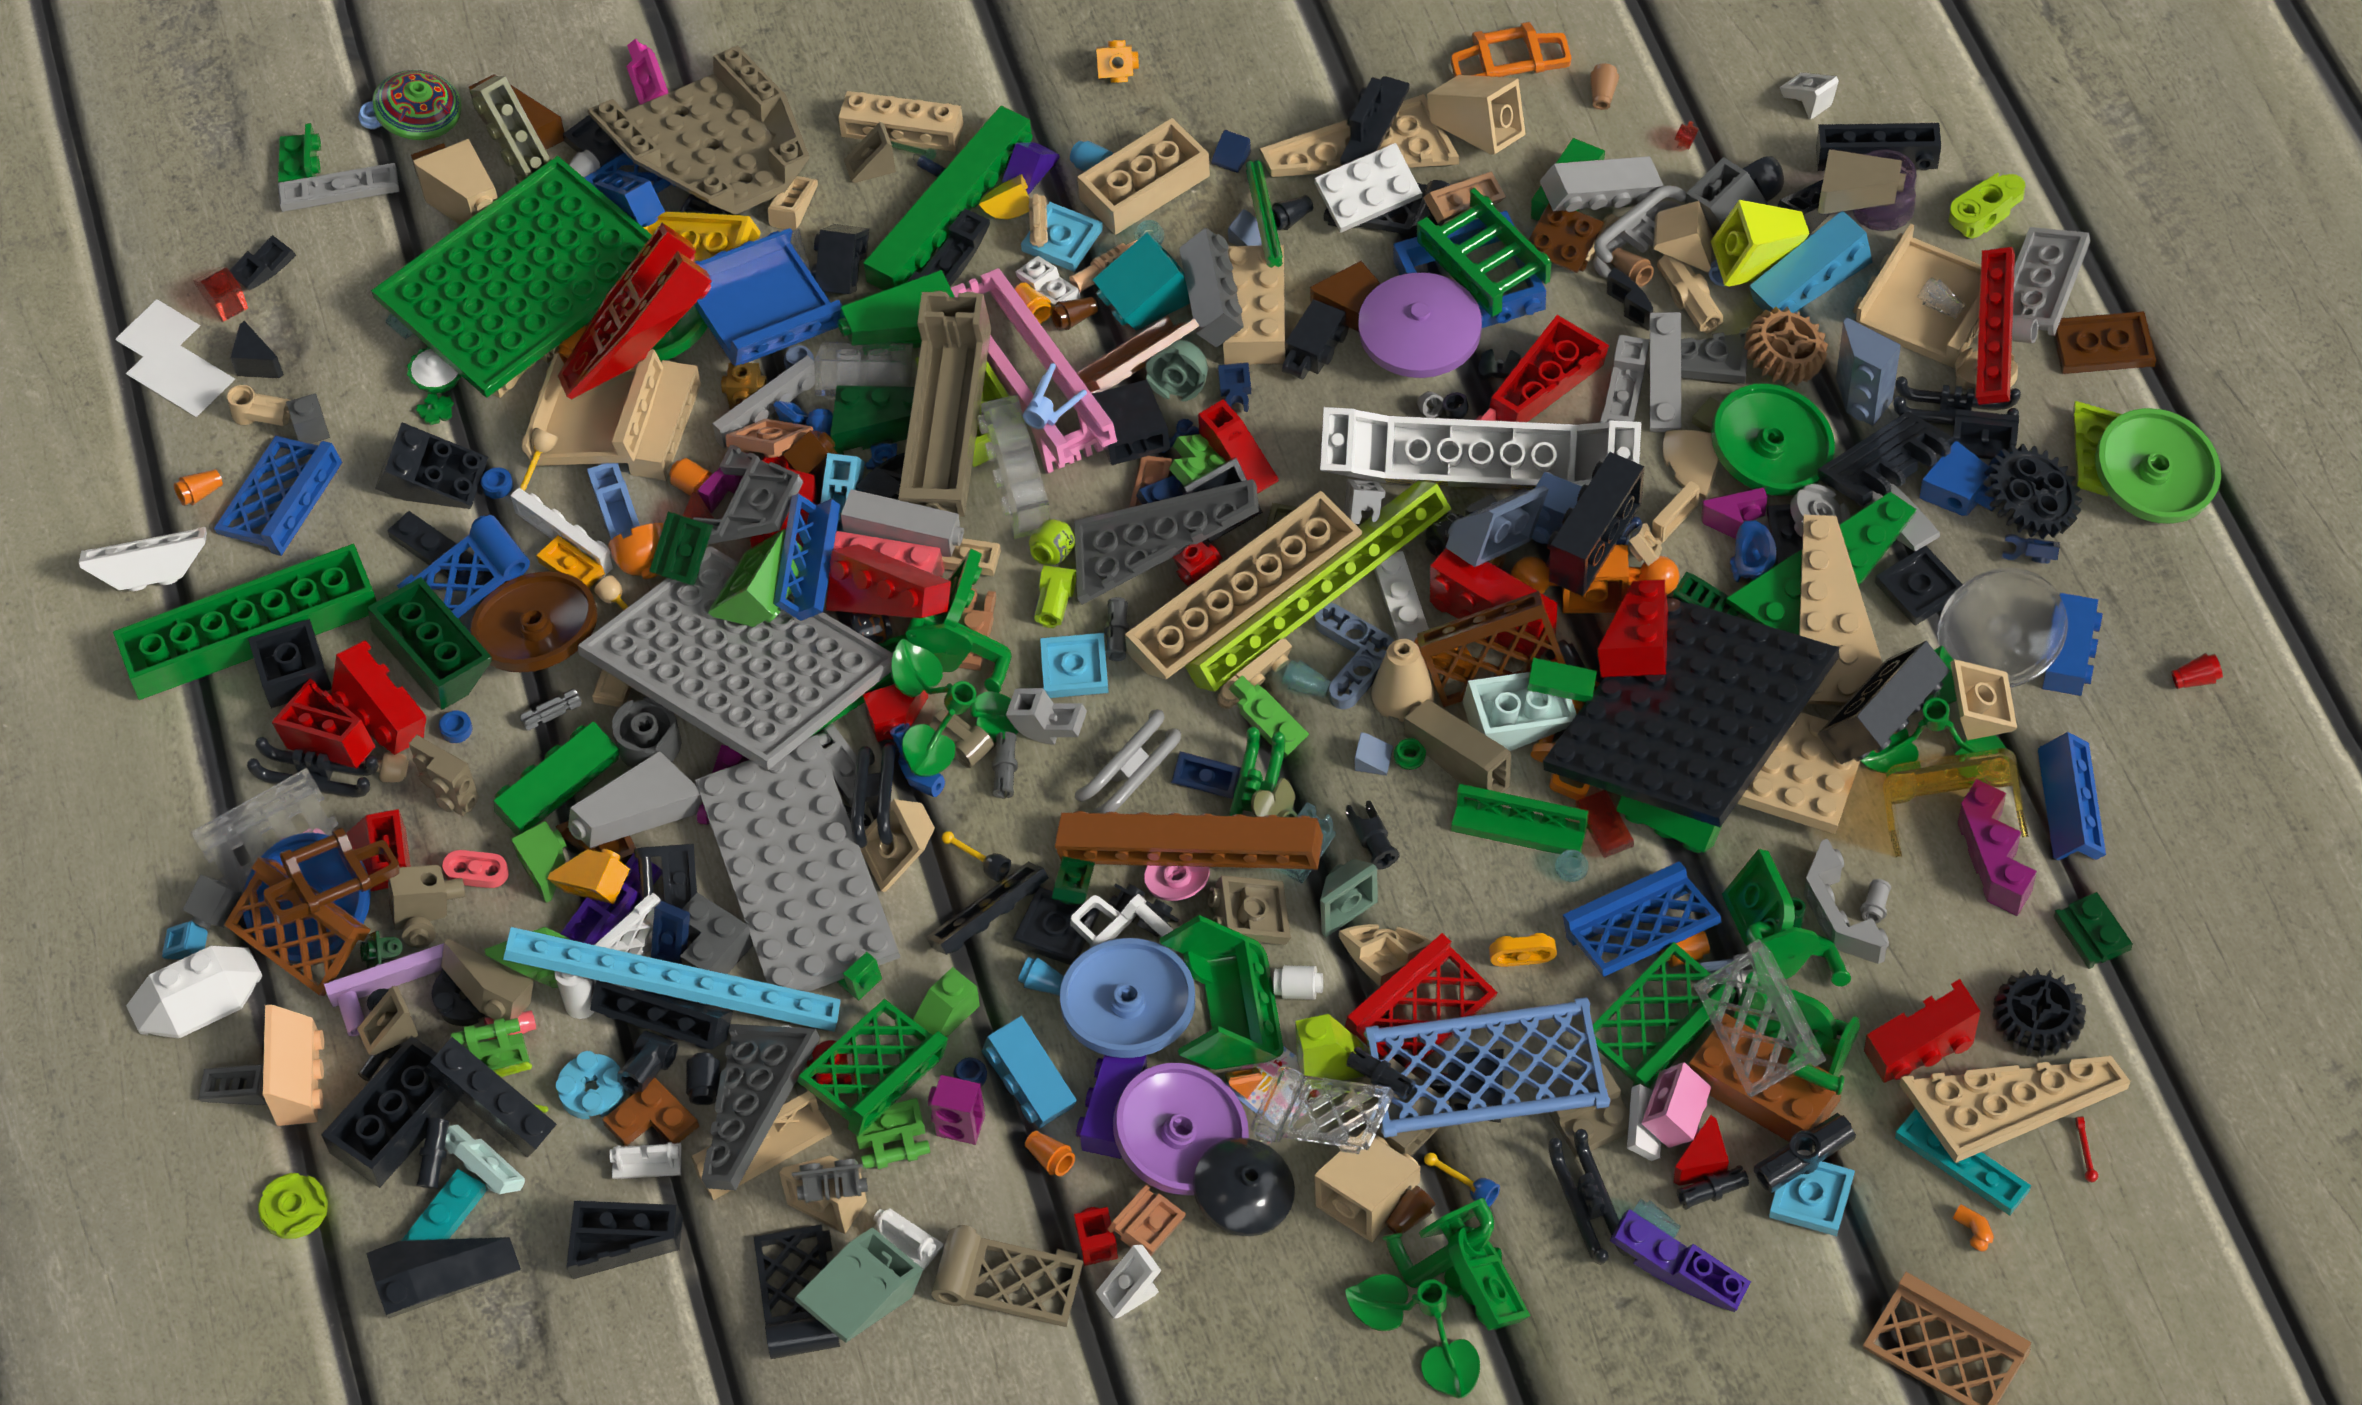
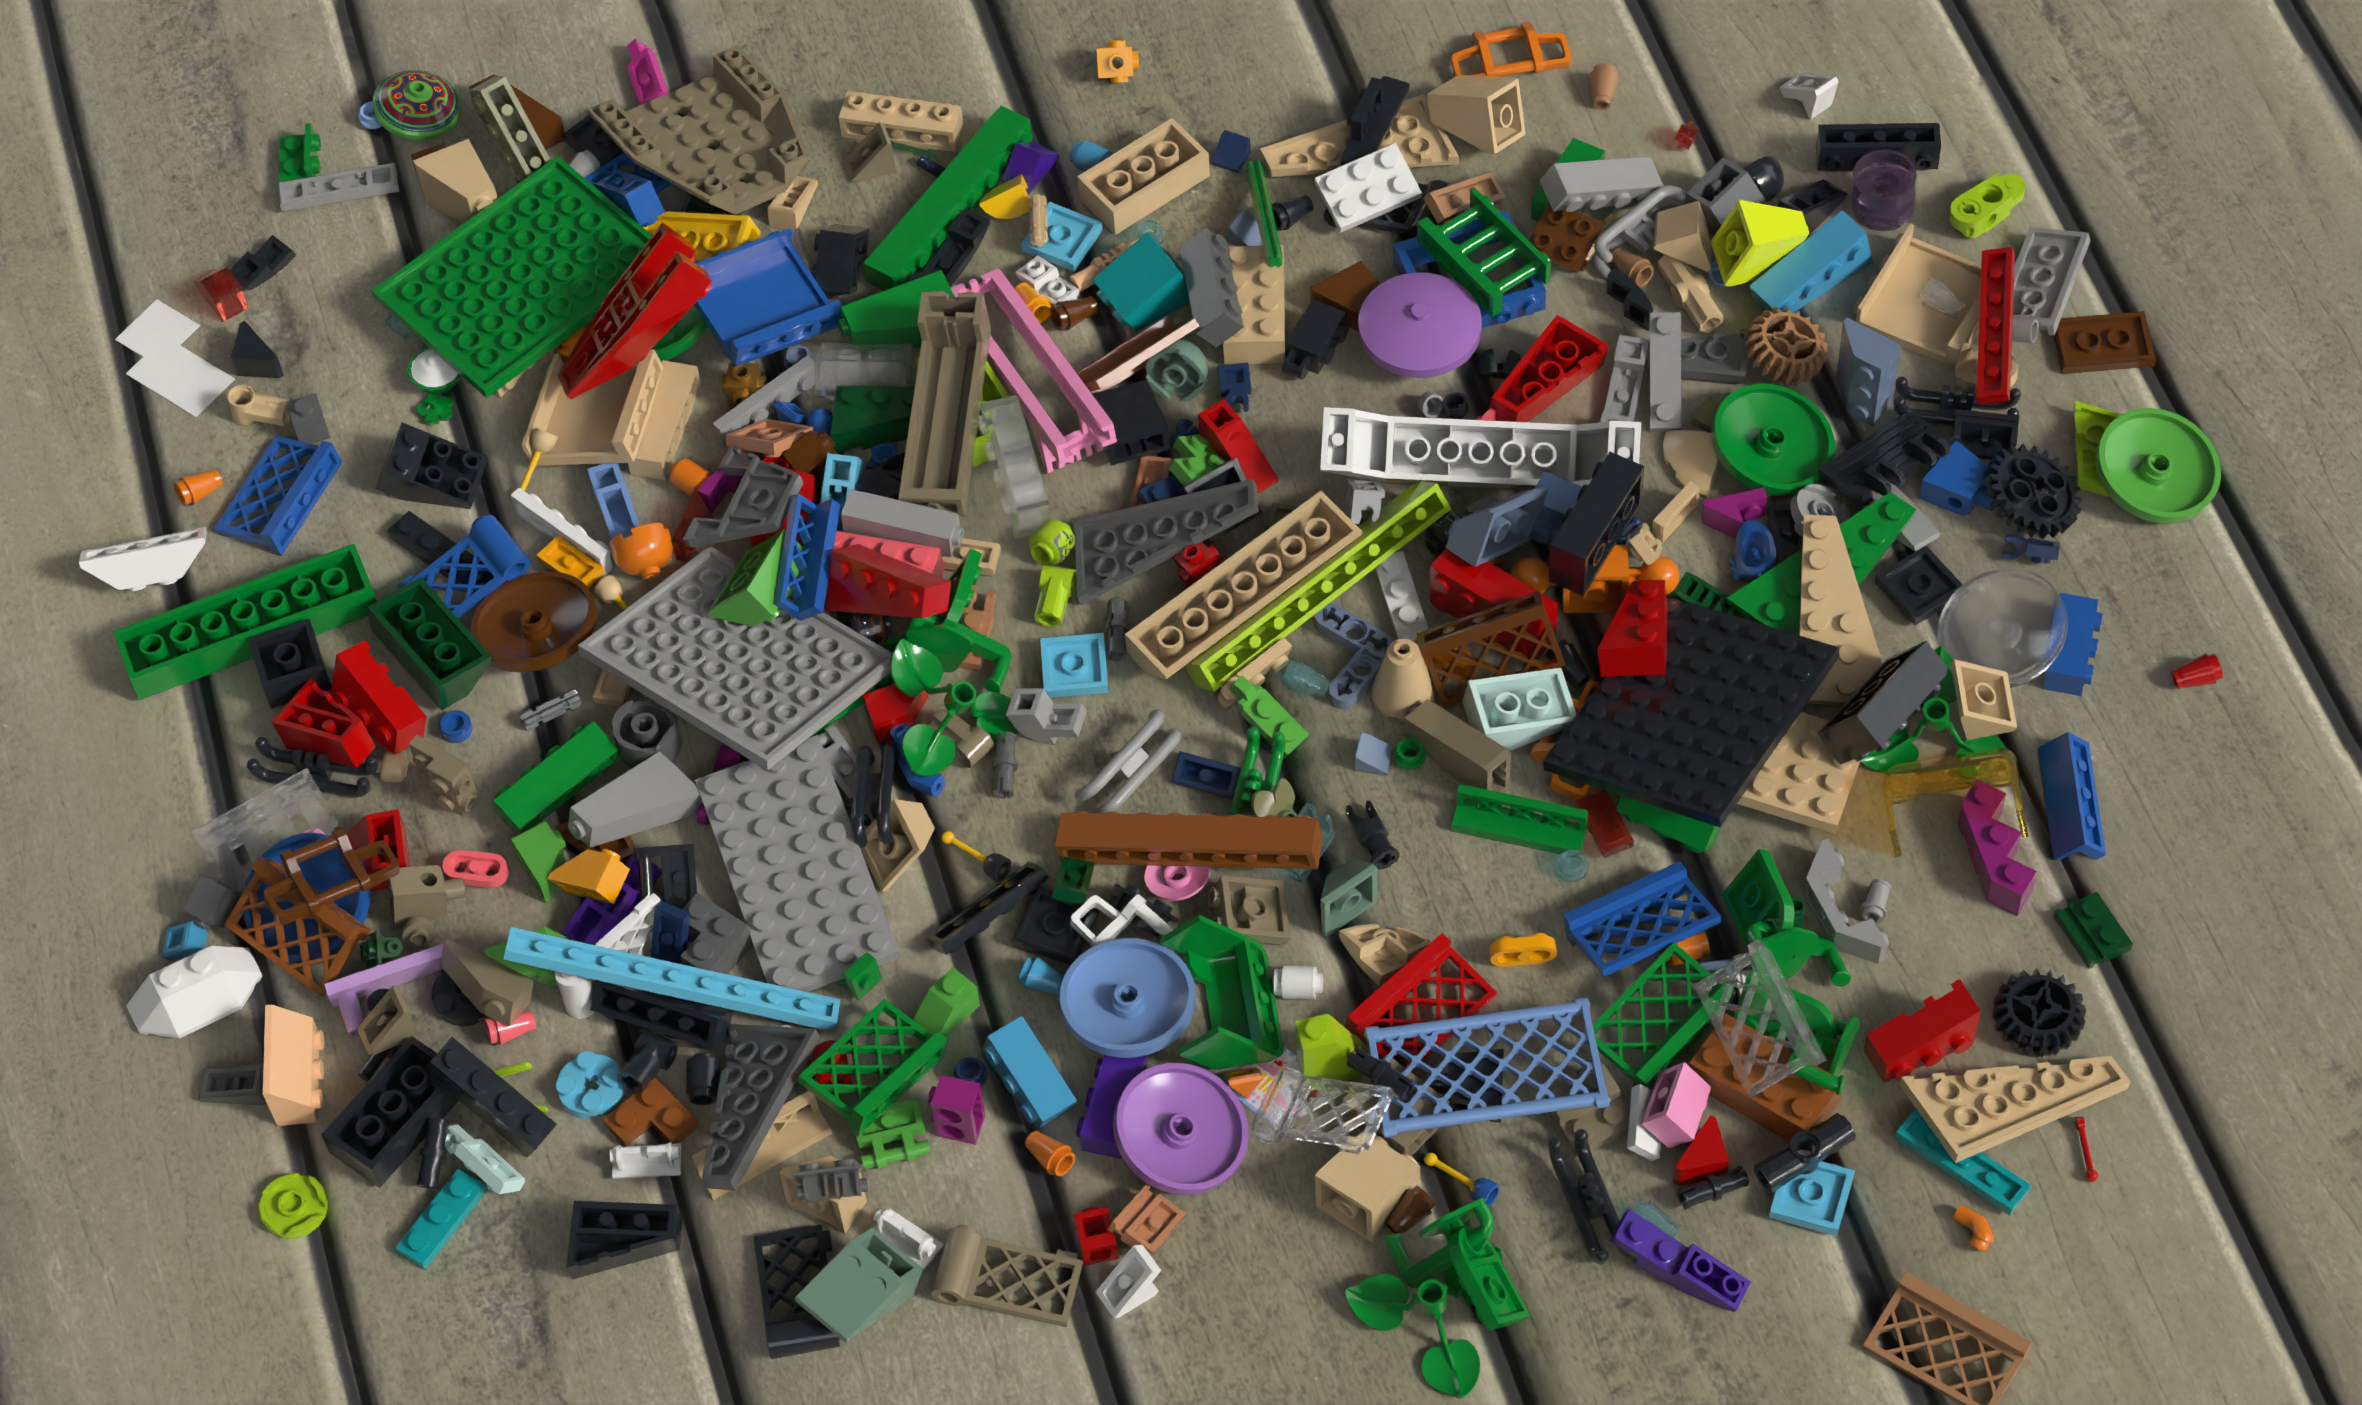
black wedge [366,1237,521,1319] -> none
bright green plate [451,1018,530,1070] -> none
blue tile [481,468,513,499] -> none
dark green plate [649,511,713,586] -> none
light blue plant [1022,363,1087,429] -> none
black dish [1193,1137,1295,1236] -> none
green tile [1527,658,1597,702] -> none
dark tan slope [1818,149,1906,214] -> none

